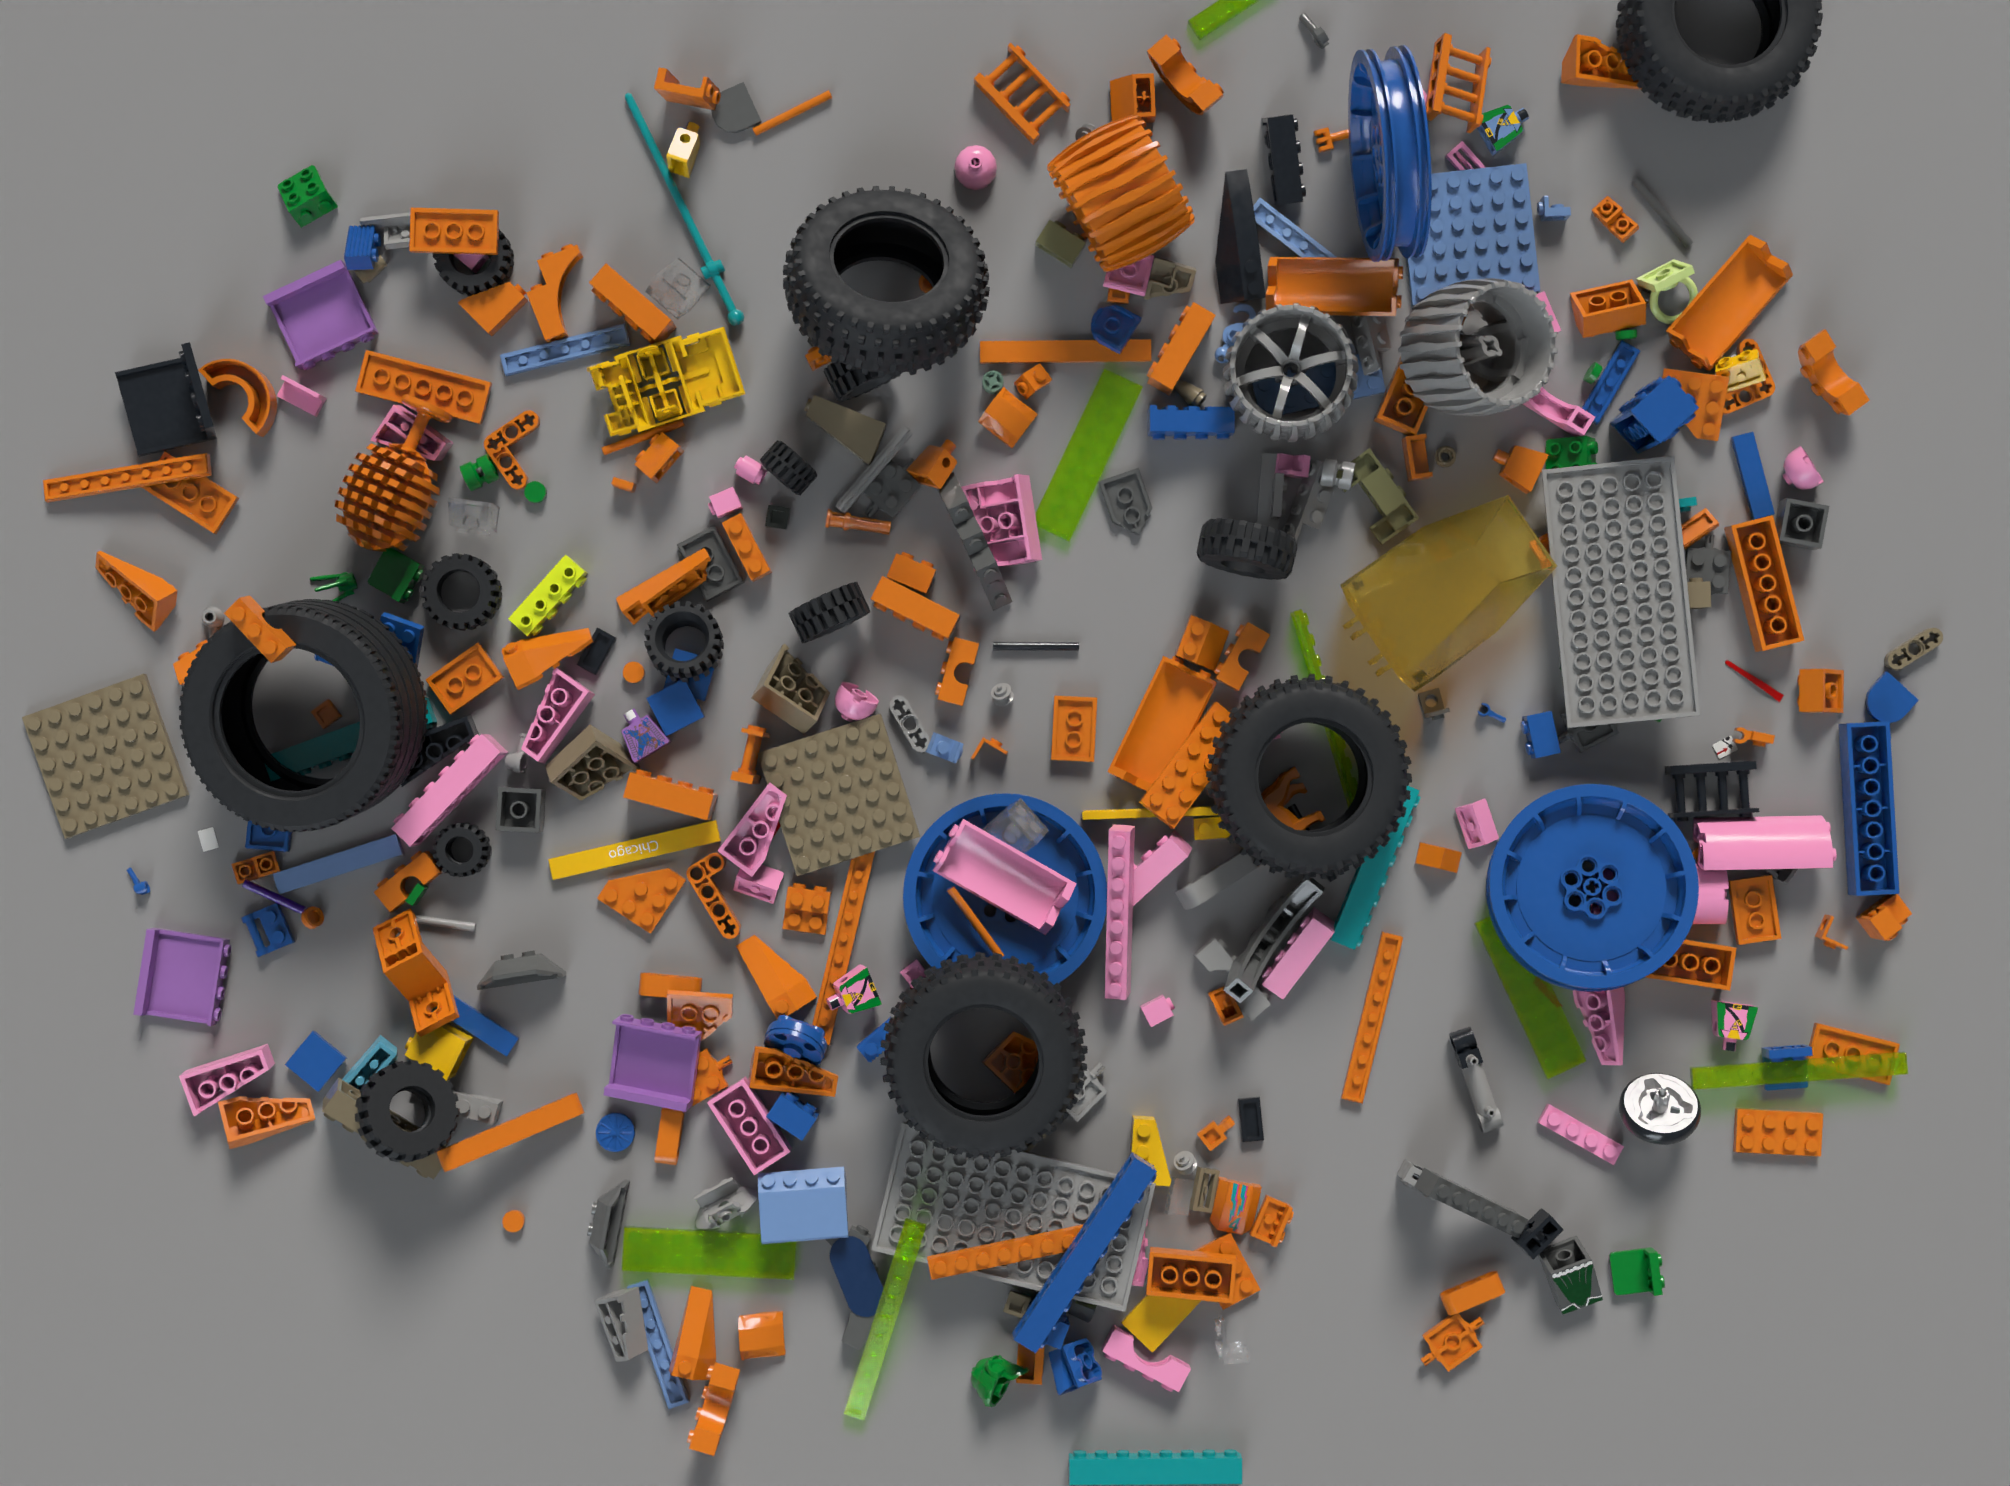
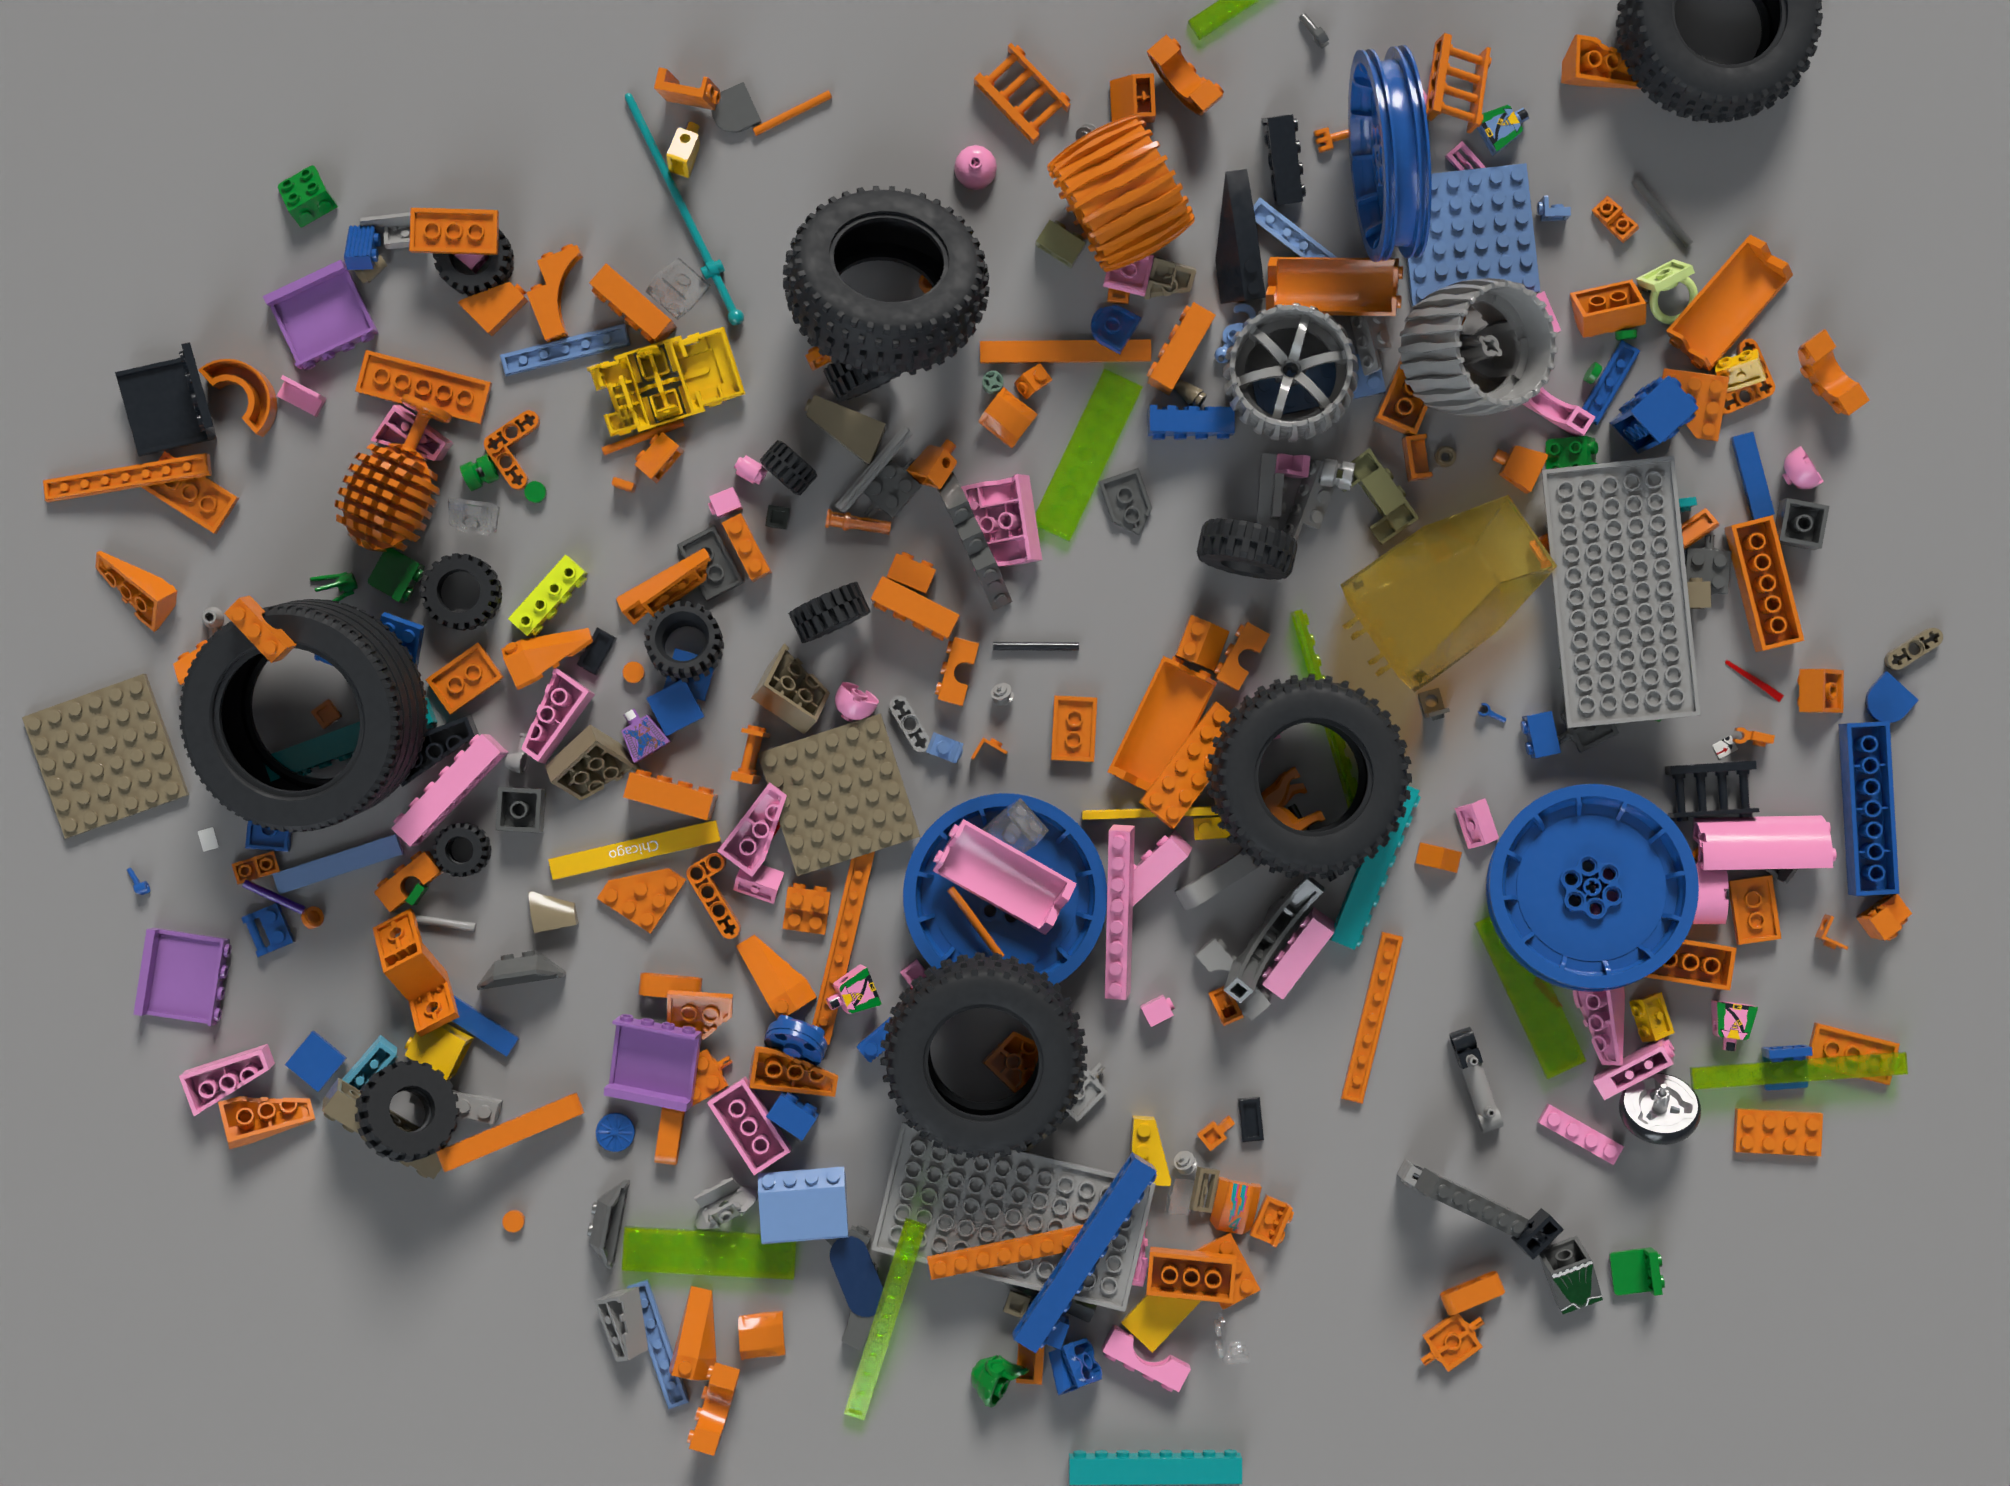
none -> dark tan slope [528,891,579,933]
none -> bright pink slope [1593,1038,1675,1100]
none -> yellow bracket [1629,992,1675,1042]

